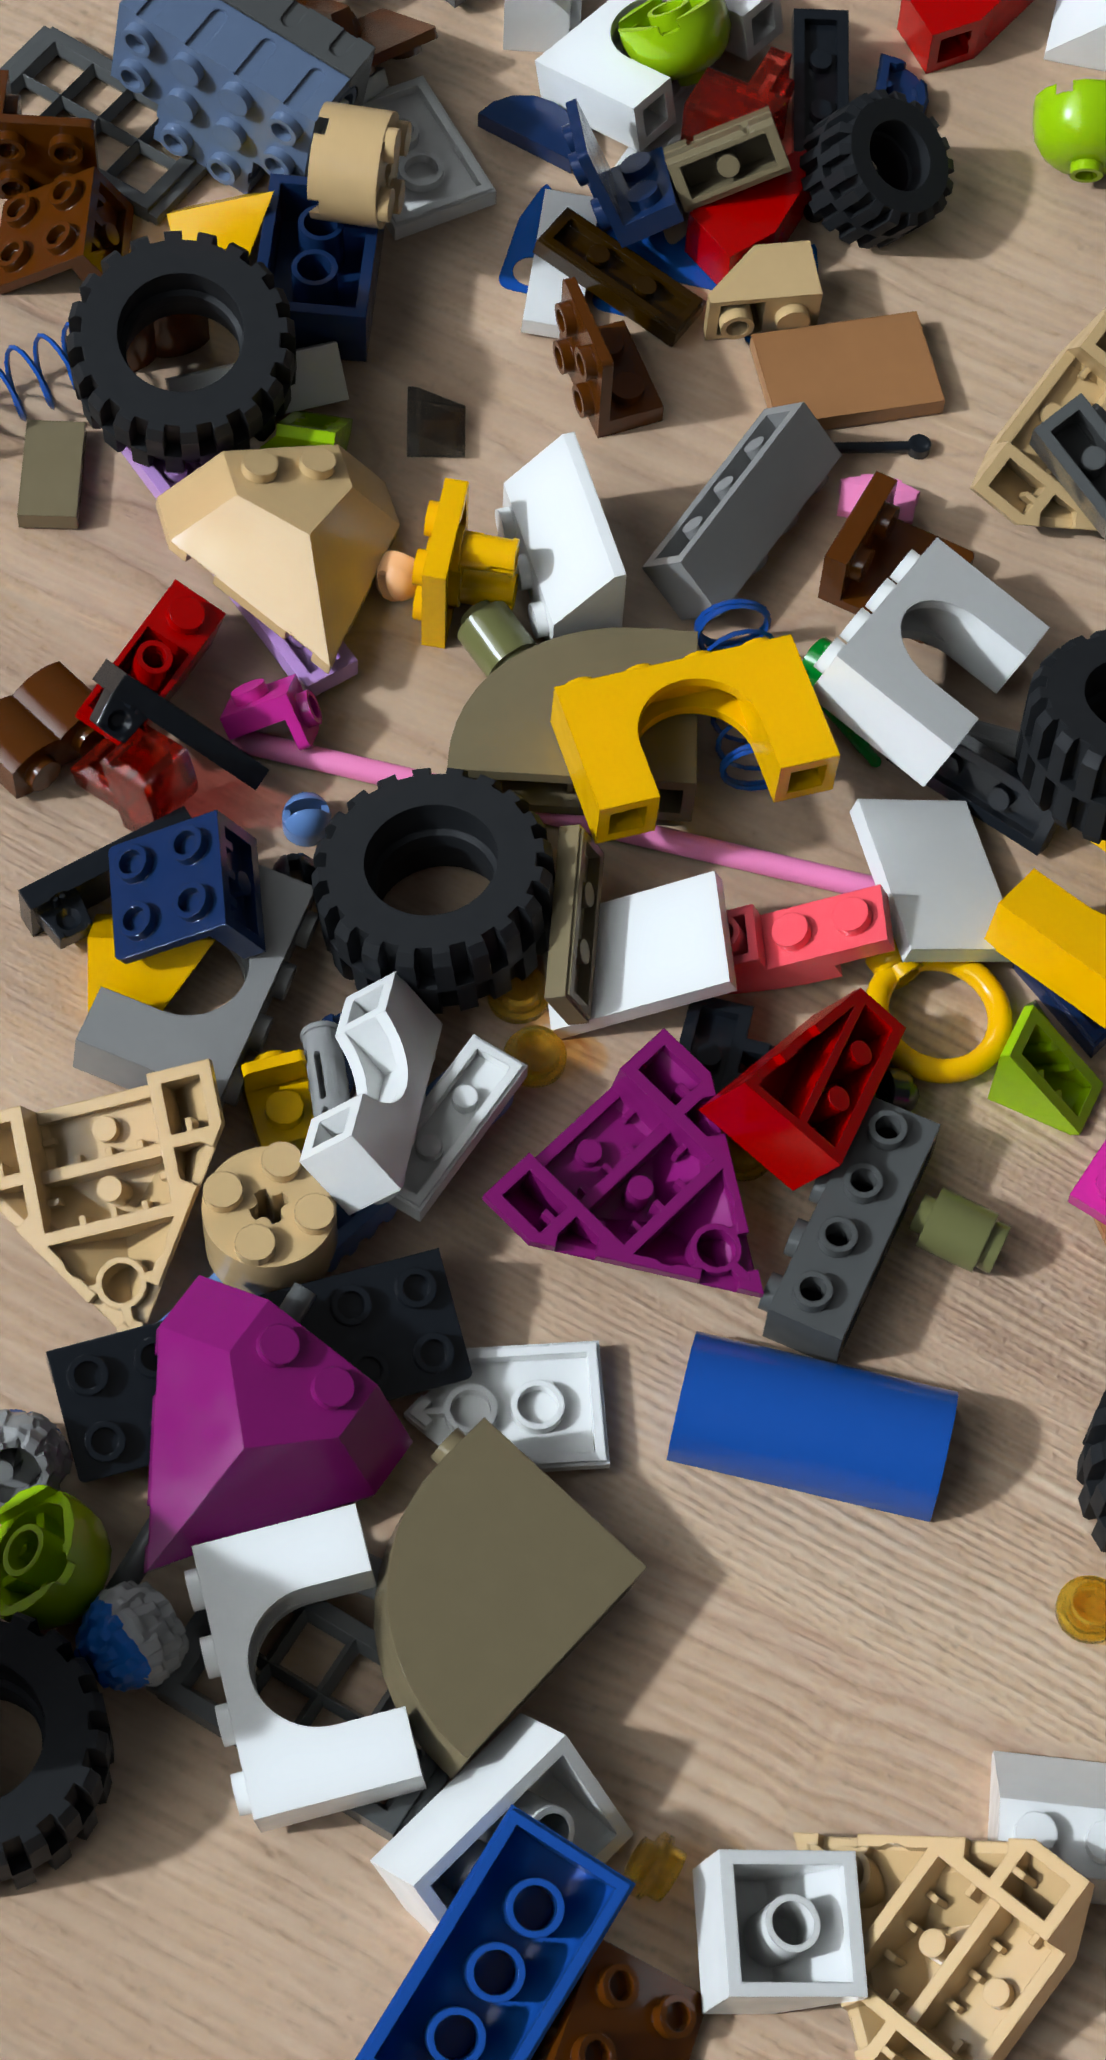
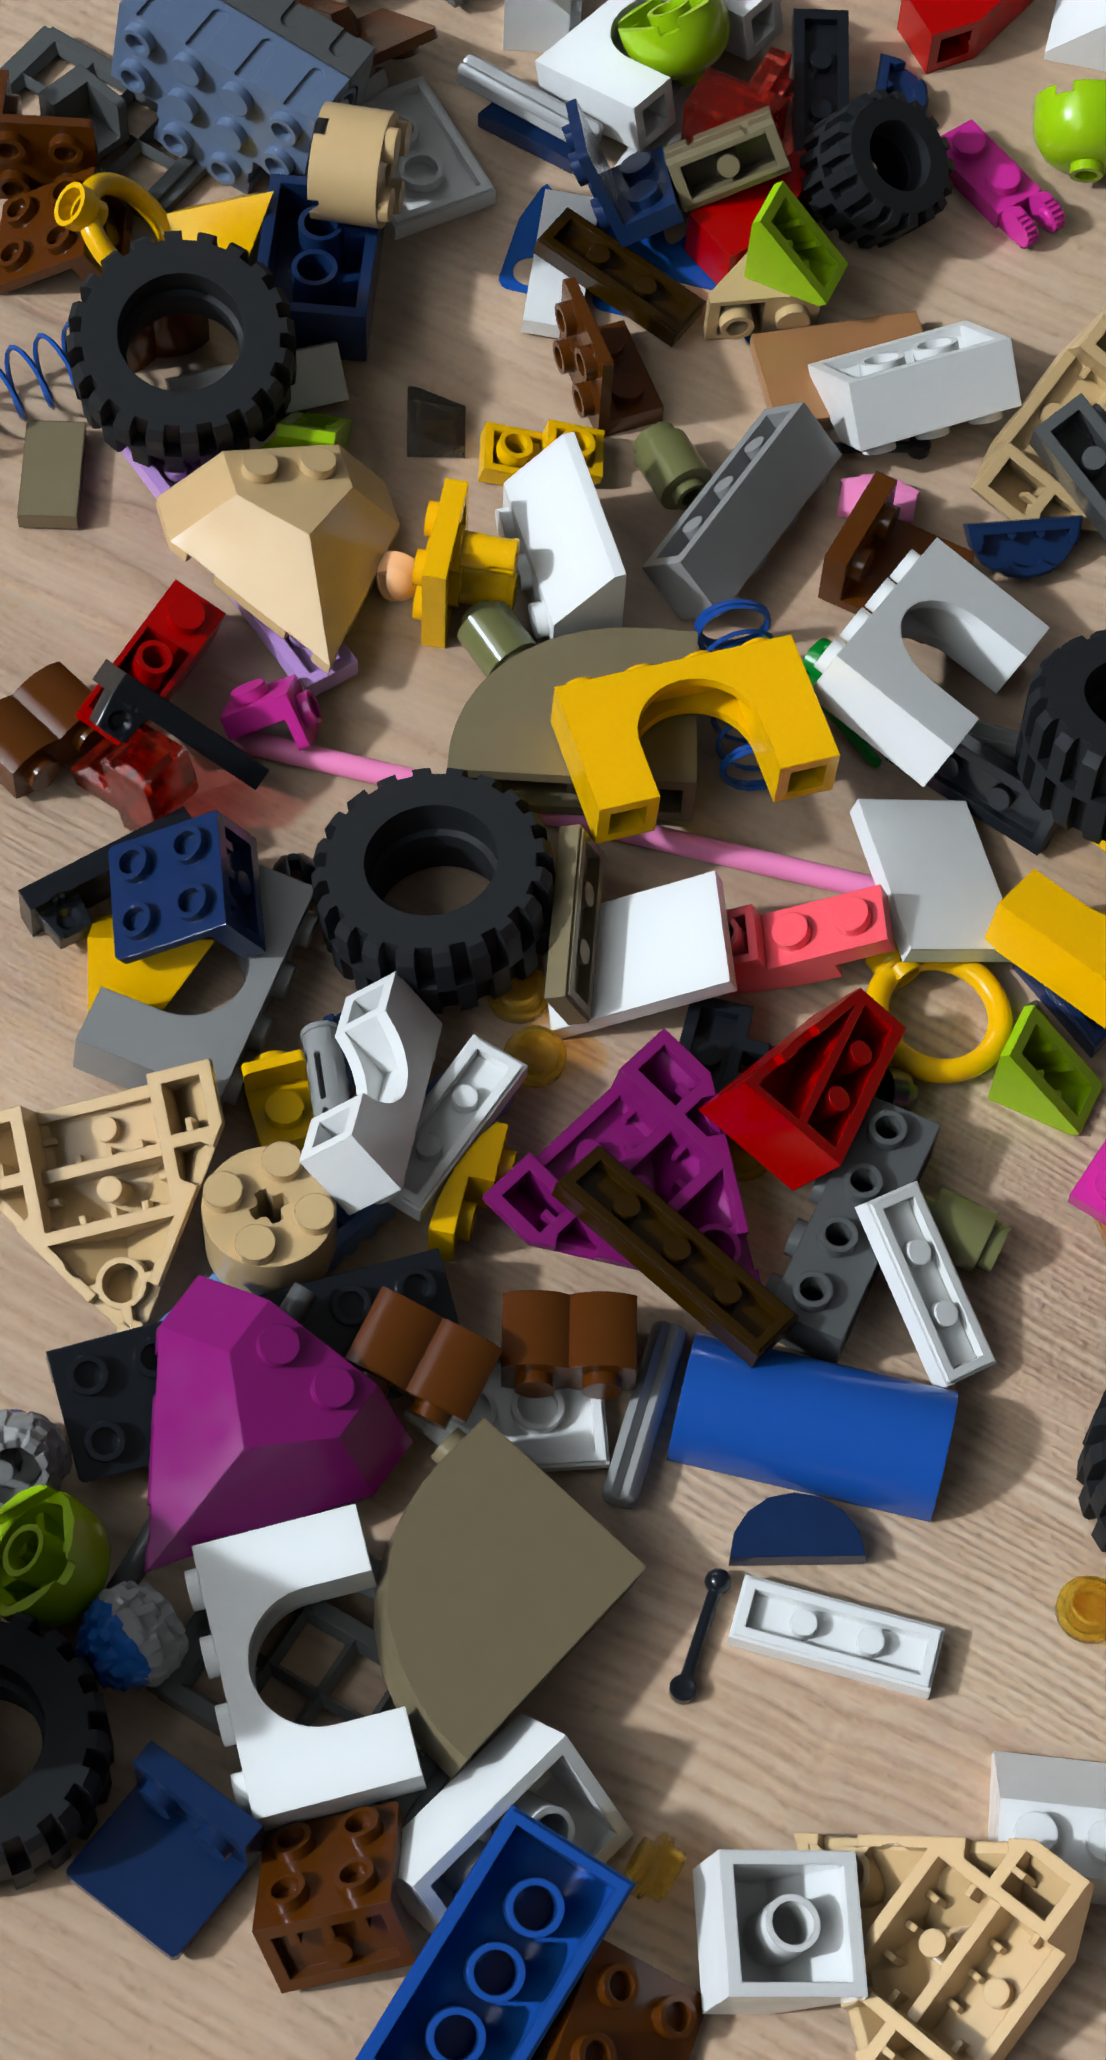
medium blue hinge [282,792,331,847] -> none
none -> dark grey panel [38,64,129,162]
none -> yellow piece [54,172,170,267]
none -> dark blue bracket [66,1740,266,1960]
none -> reddish brown bracket [252,1801,420,1993]
none -> reddish brown brick [344,1286,504,1430]
none -> yellow slope [428,1122,518,1262]
none -> light grey axle [456,54,603,144]
none -> yellow slope [478,419,605,486]
none -> reddish brown brick [501,1290,637,1399]
none -> dark brown tile [552,1145,799,1368]
none -> light grey axle [602,1321,687,1509]
none -> olive brick [633,422,712,510]
none -> black hinge [669,1568,732,1705]
none -> white tile [727,1574,945,1700]
none -> dark blue tile [728,1492,866,1566]
none -> lime slope [744,181,849,306]
none -> white slope [808,320,1022,455]
none -> white tile [854,1181,997,1388]
none -> dark pink hinge [941,119,1066,249]
none -> dark blue tile [963,515,1083,579]

